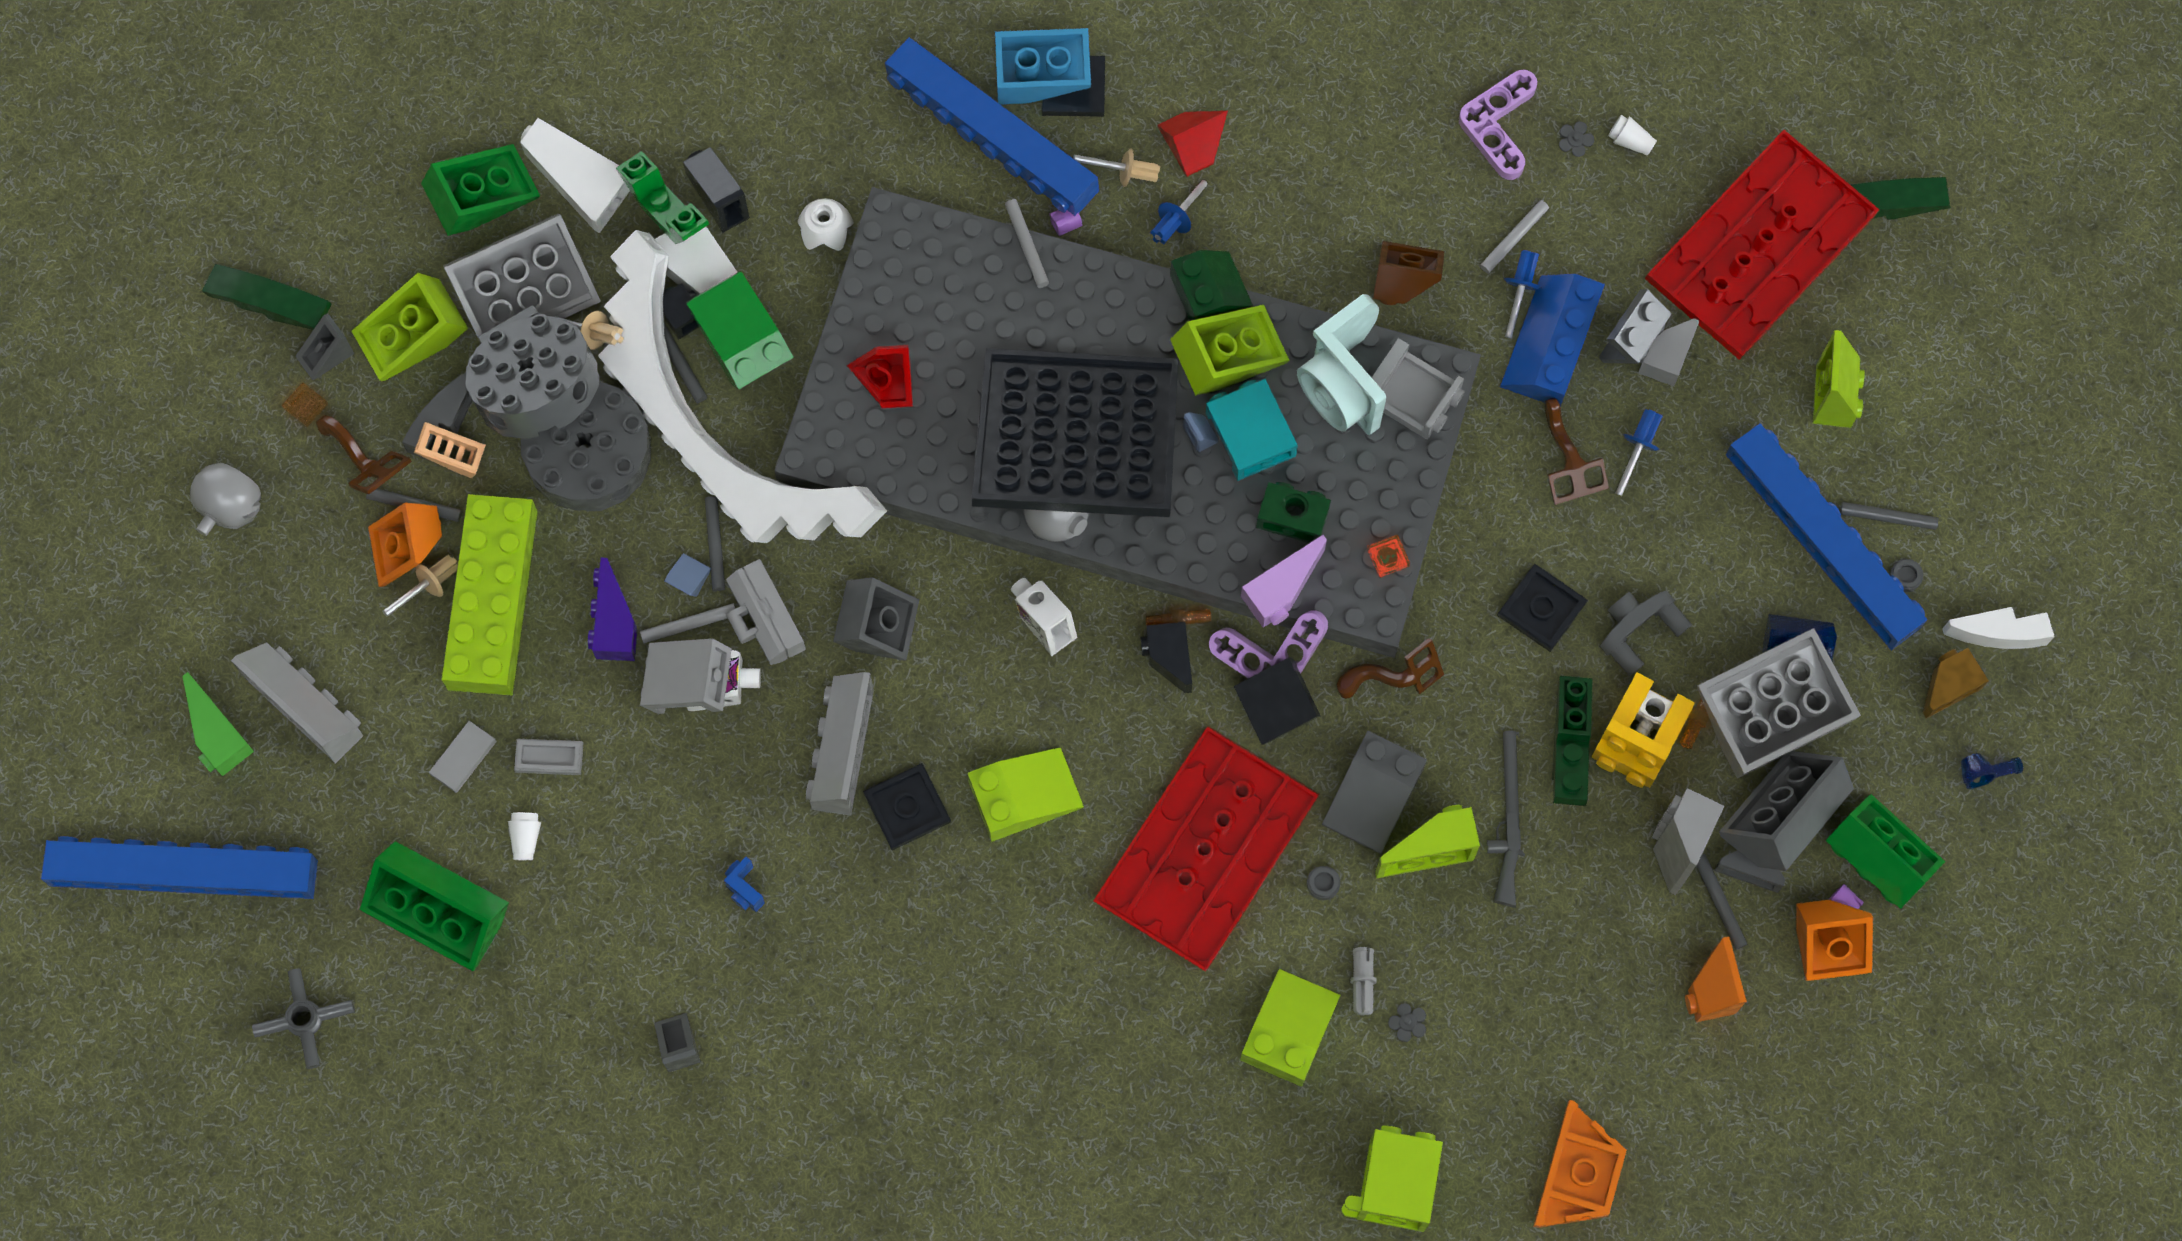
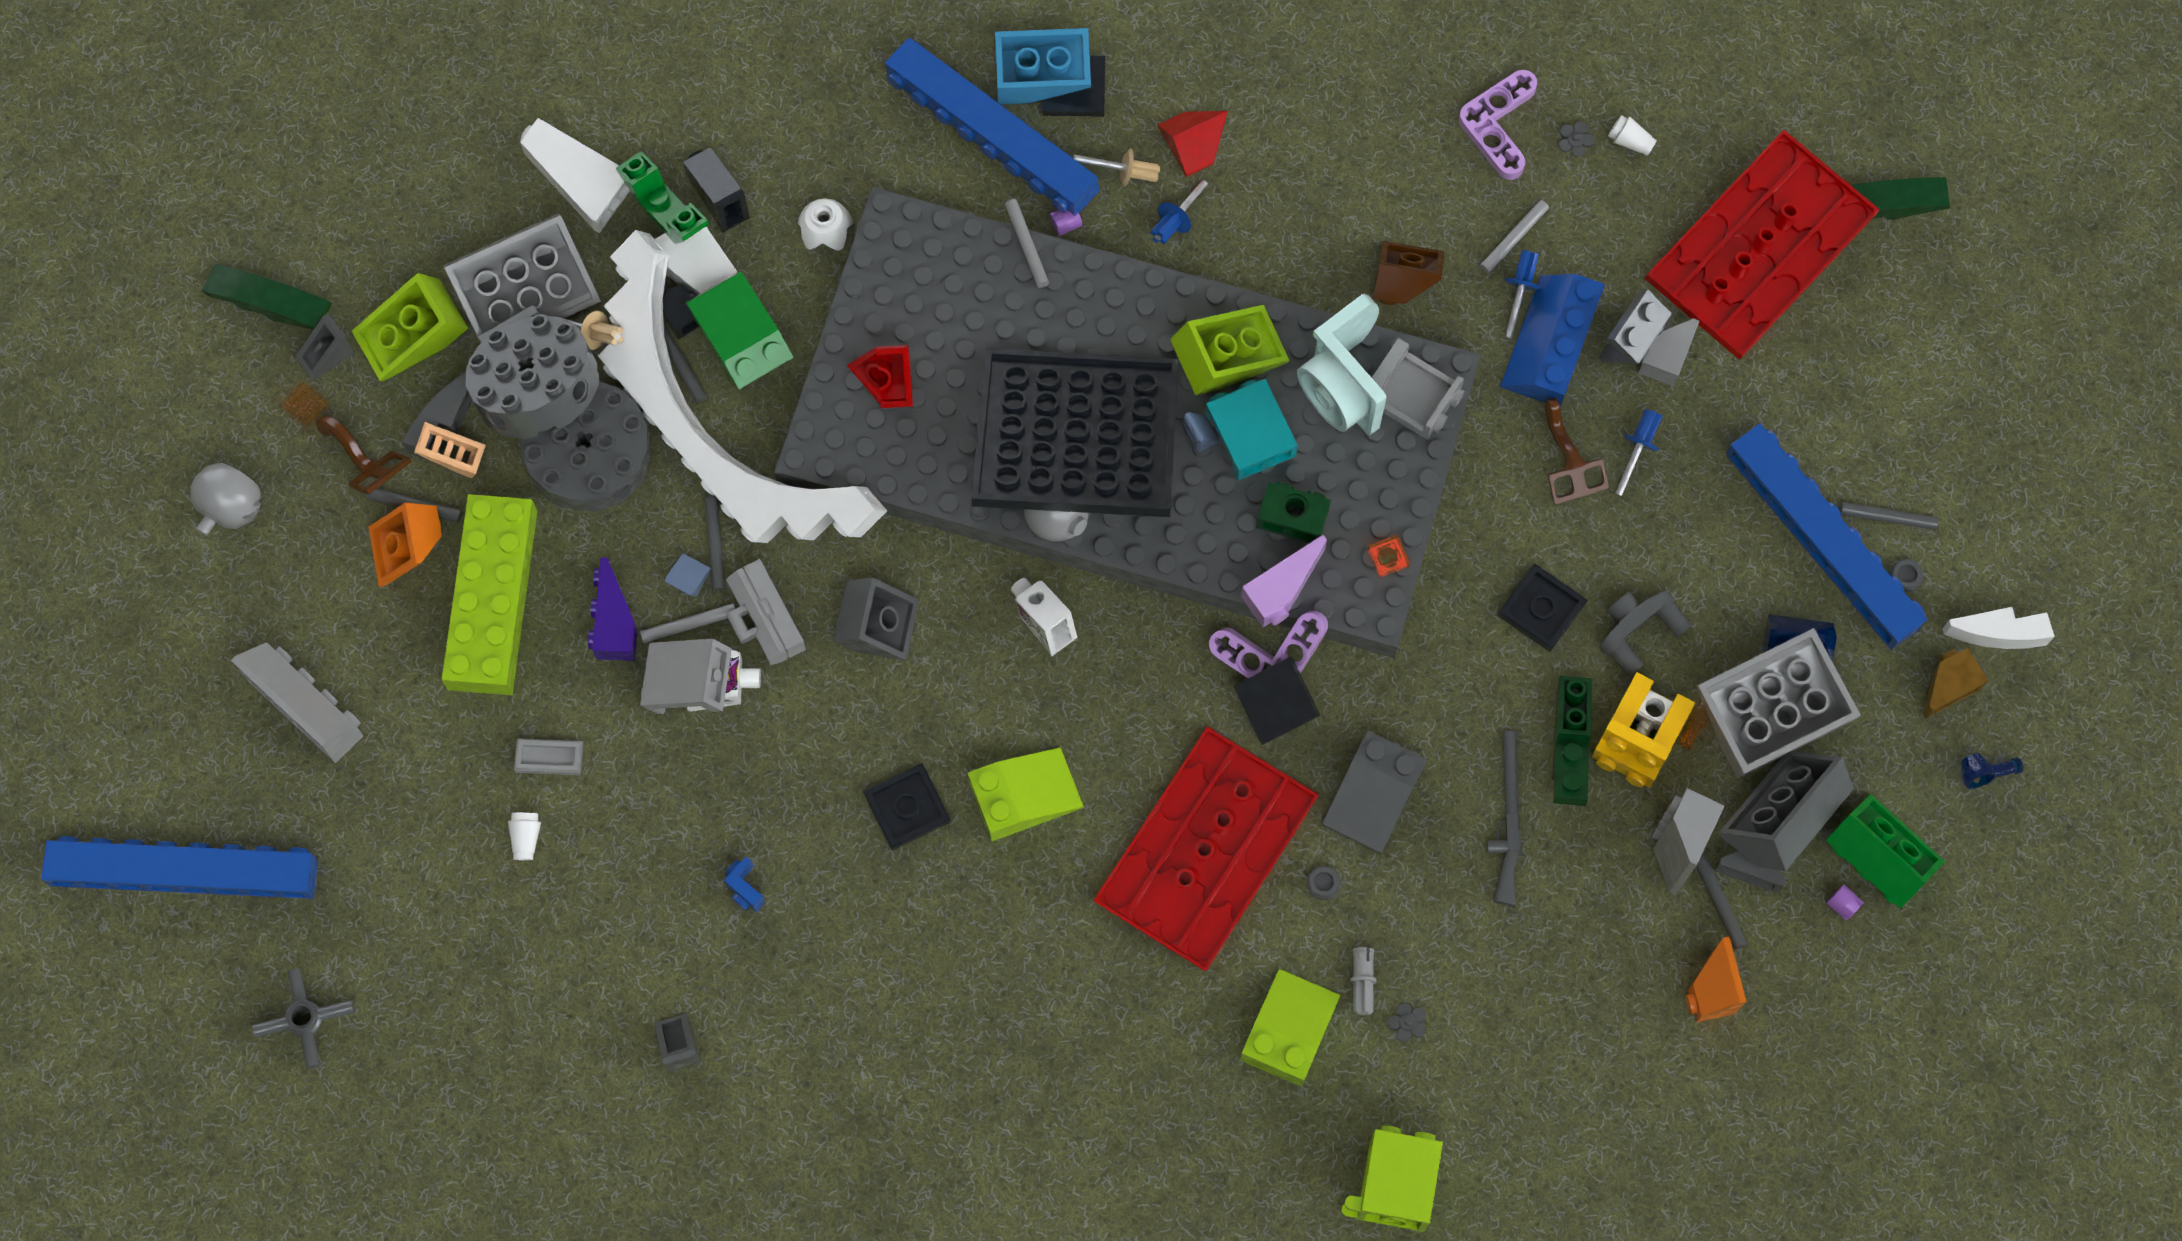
bright green slope [183,672,254,776] -> none
green slope [359,841,509,971] -> none
tan piece [383,554,458,617] -> none
green slope [421,144,540,236] -> none
light grey tile [429,721,497,793] -> none
light grey slope [806,672,874,816] -> none
black slope [1140,622,1192,693] -> none
clear orange bar [1145,609,1211,626] -> none
dark green slope [1170,250,1253,321] -> none
reddish brown piece [1337,638,1444,699] -> none
lime slope [1375,805,1480,878] -> none
orange wing [1533,1100,1627,1228] -> none
orange slope [1796,900,1873,981] -> none
lime slope [1813,330,1865,428] -> none

